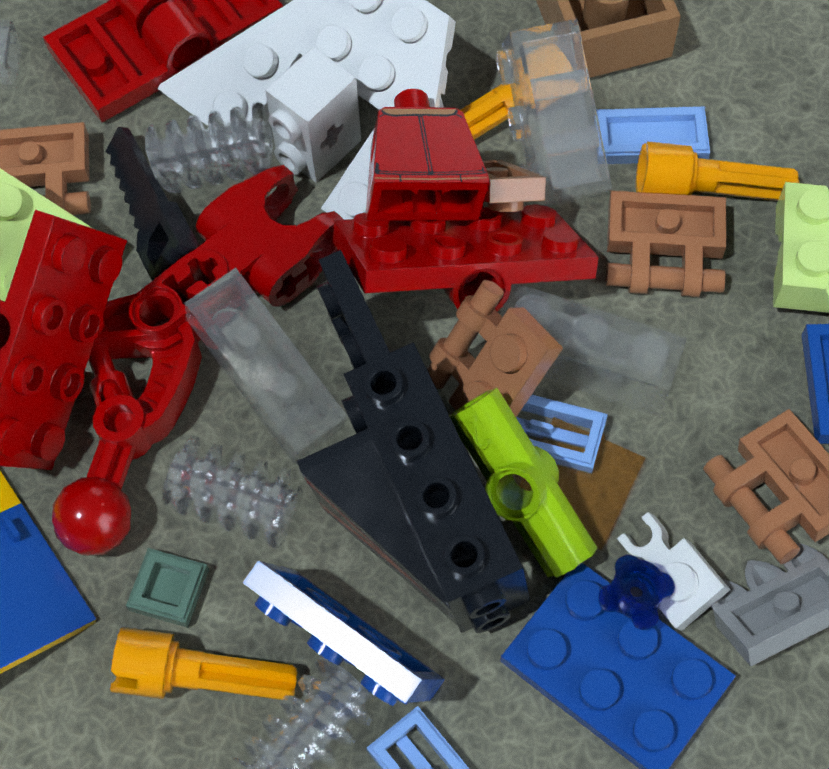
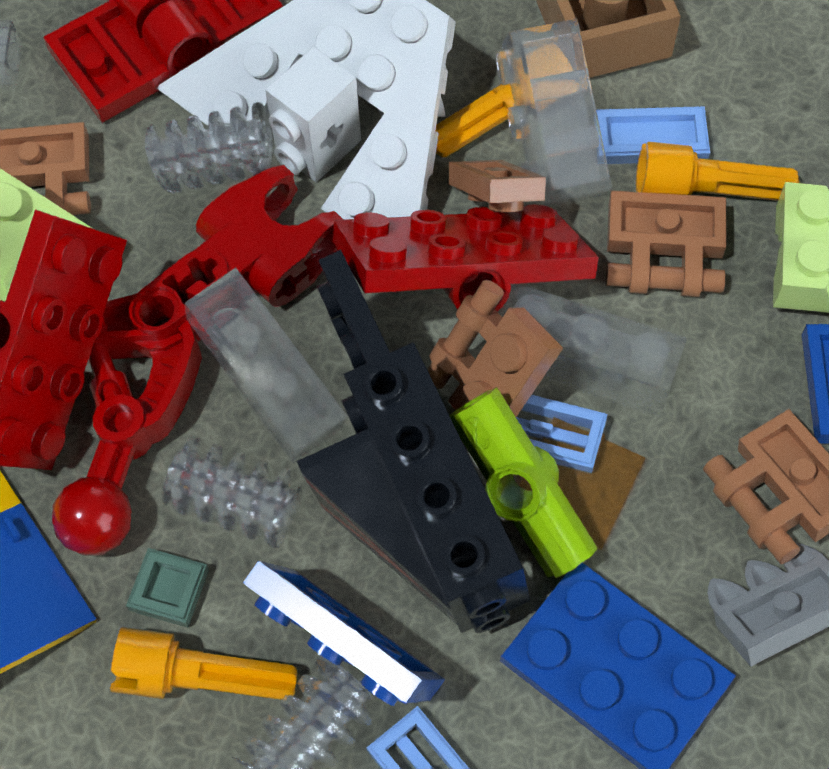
black piece [105,127,198,281] -> none
red torso [366,88,490,221] -> none
clear blue plate [598,555,675,630] -> none
white plate [617,512,730,631] -> none

